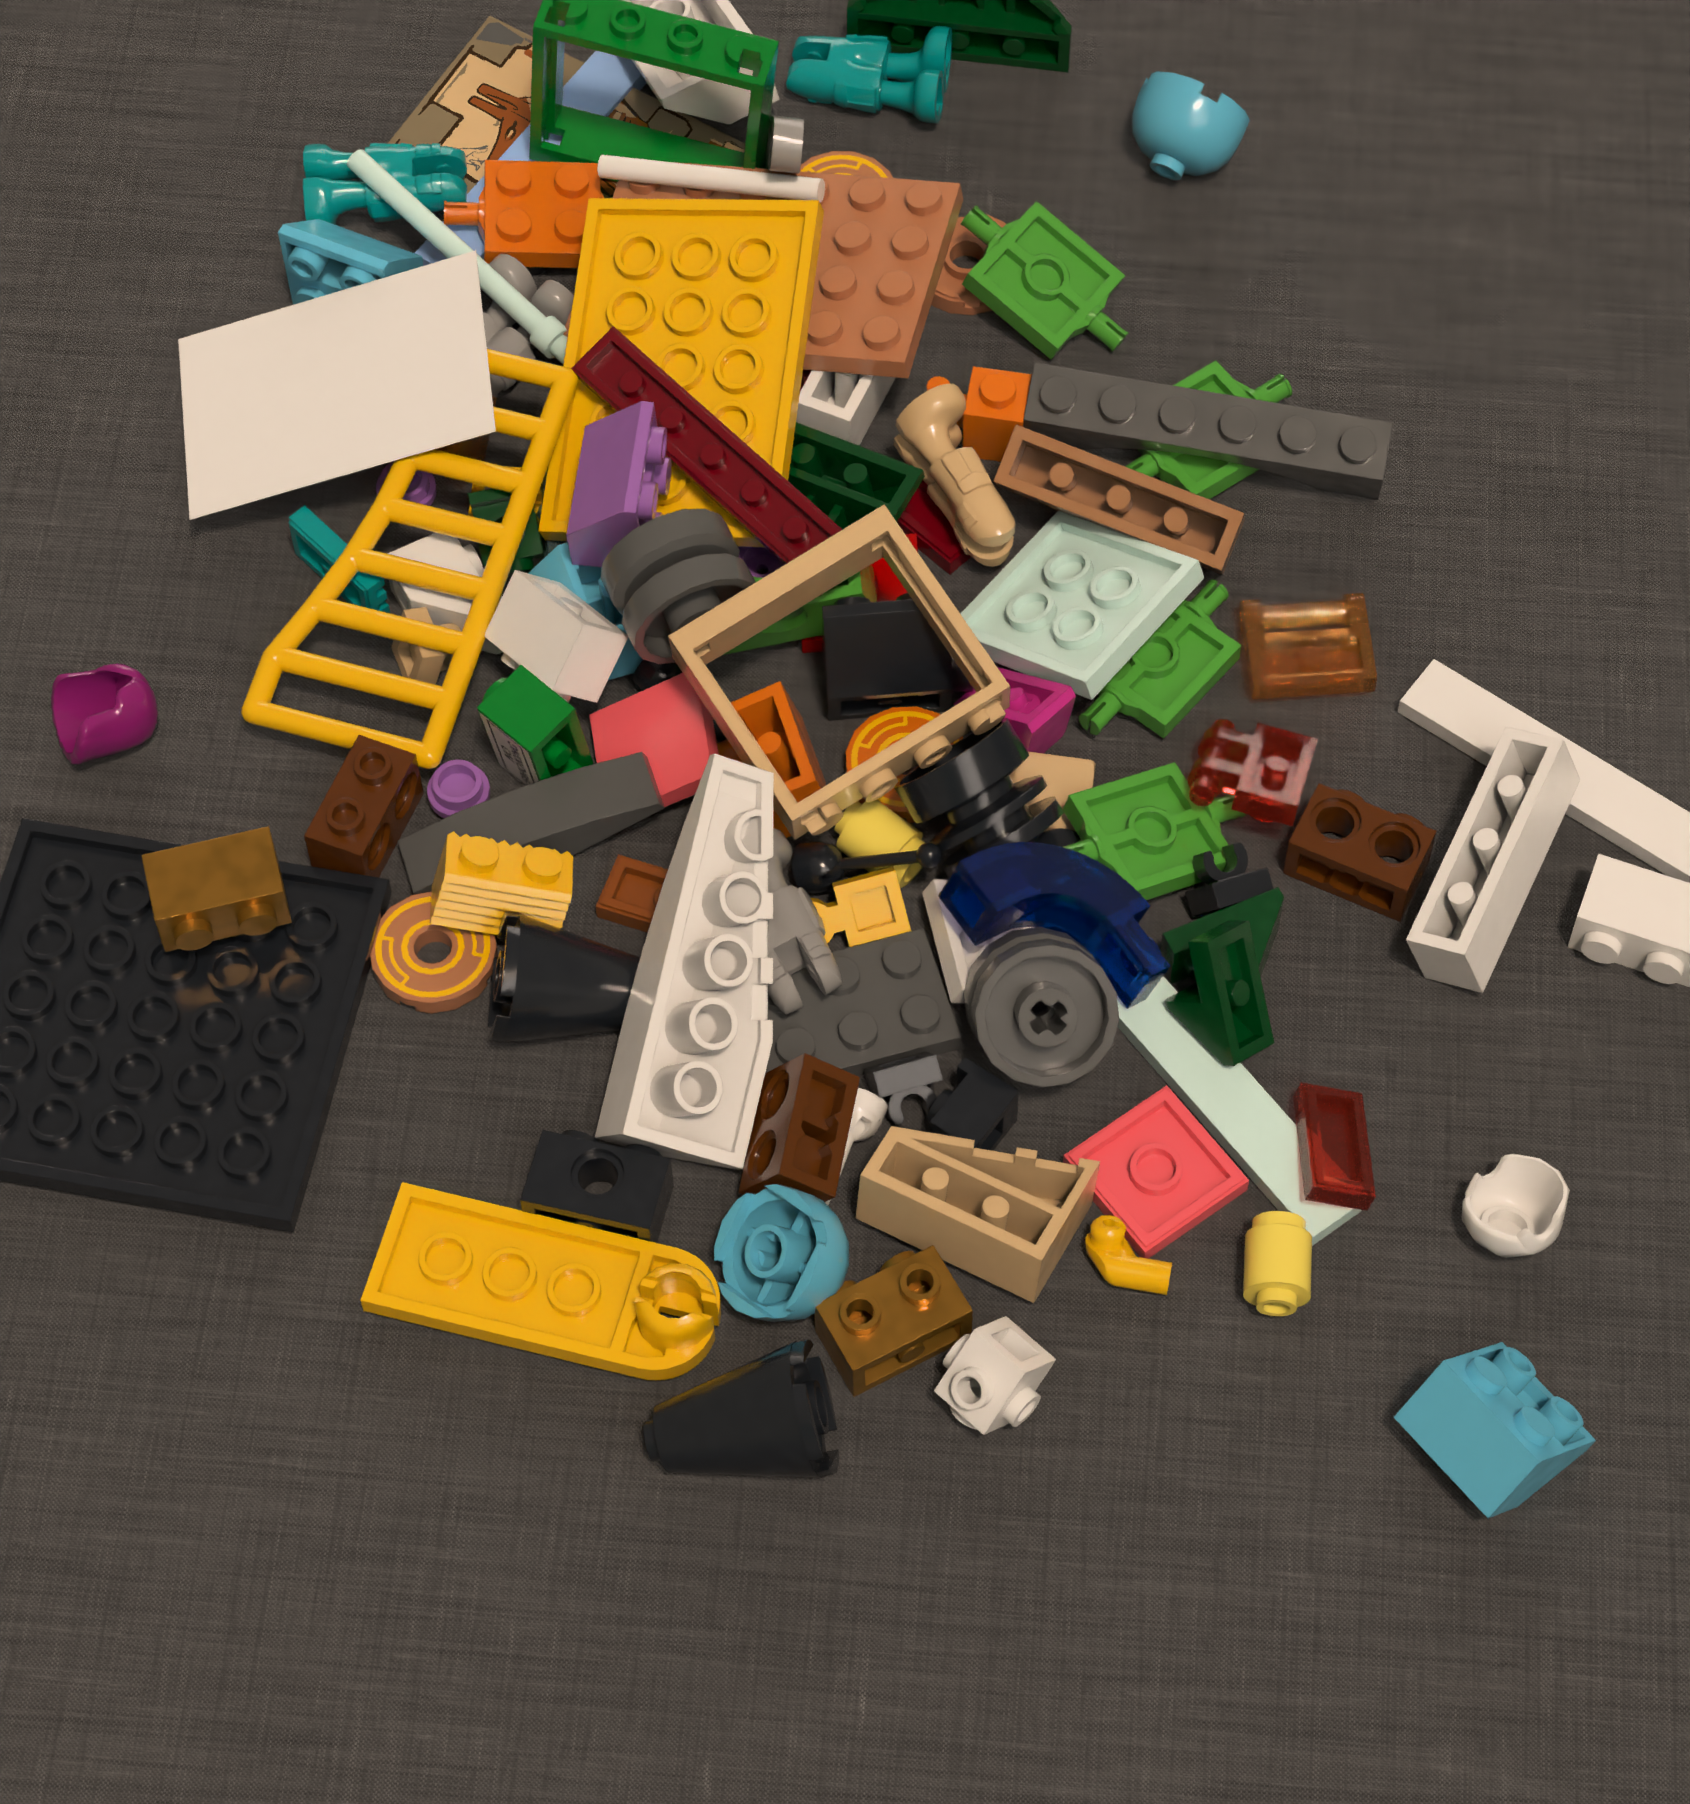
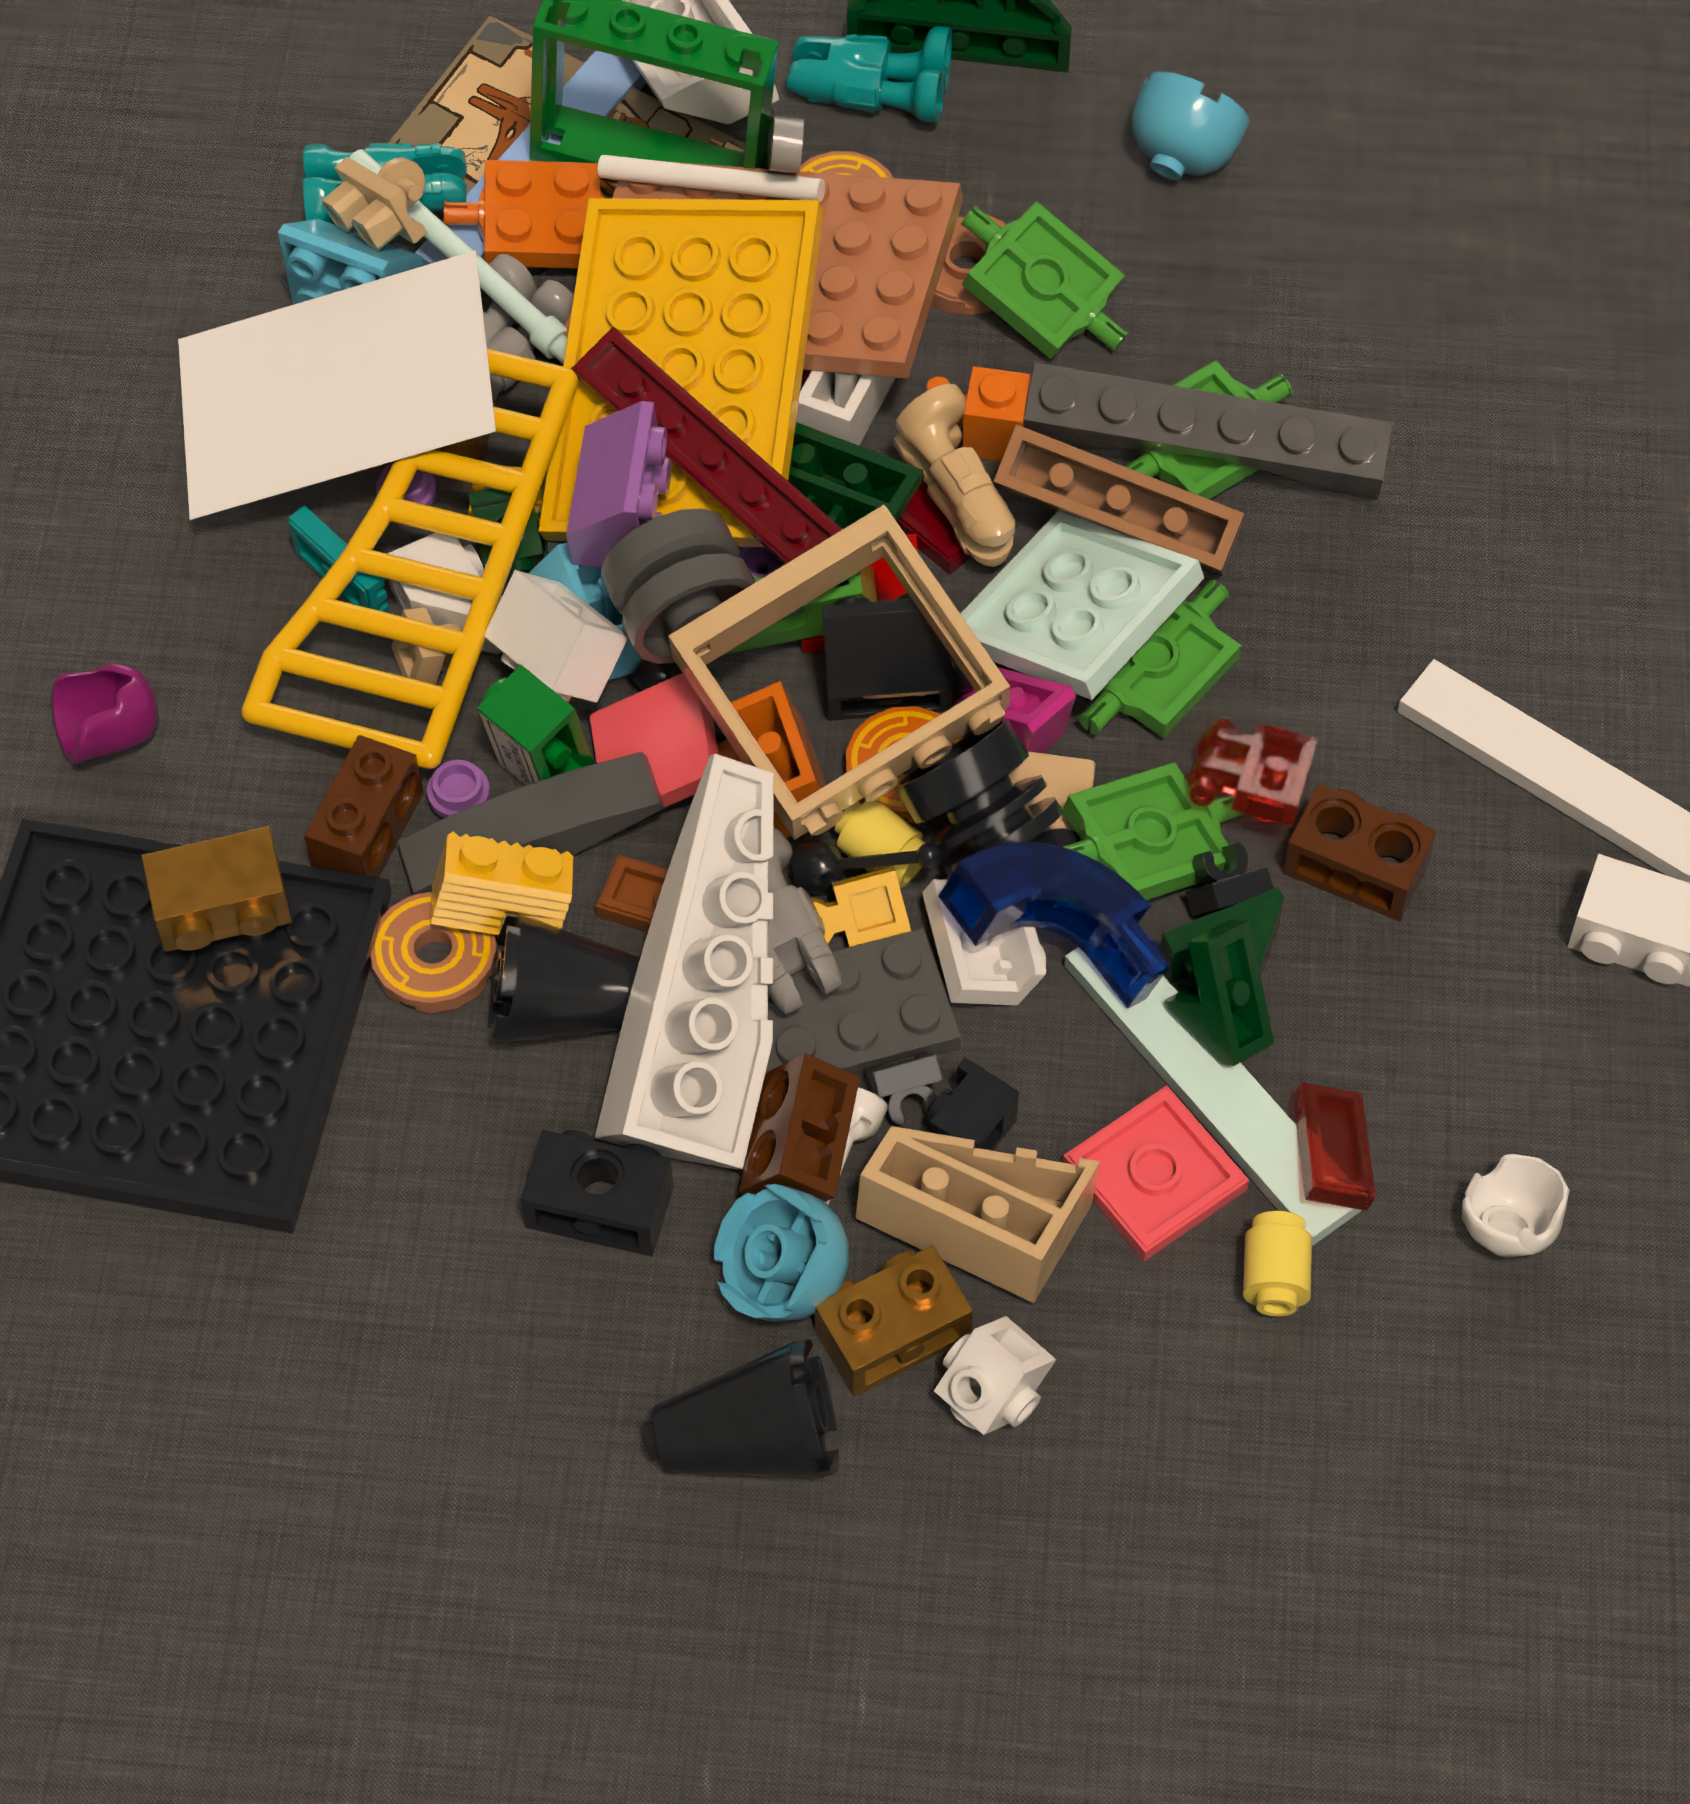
yellow plate [360,1182,721,1381] -> none
dark grey wheel [963,927,1119,1087] -> none
yellow arm [1085,1215,1172,1295] -> none
clear orange plate [1239,593,1377,699] -> none
medium azure slope [1394,1342,1596,1519] -> none
white brick [1406,727,1580,993] -> none
none -> tan hips [322,157,427,251]

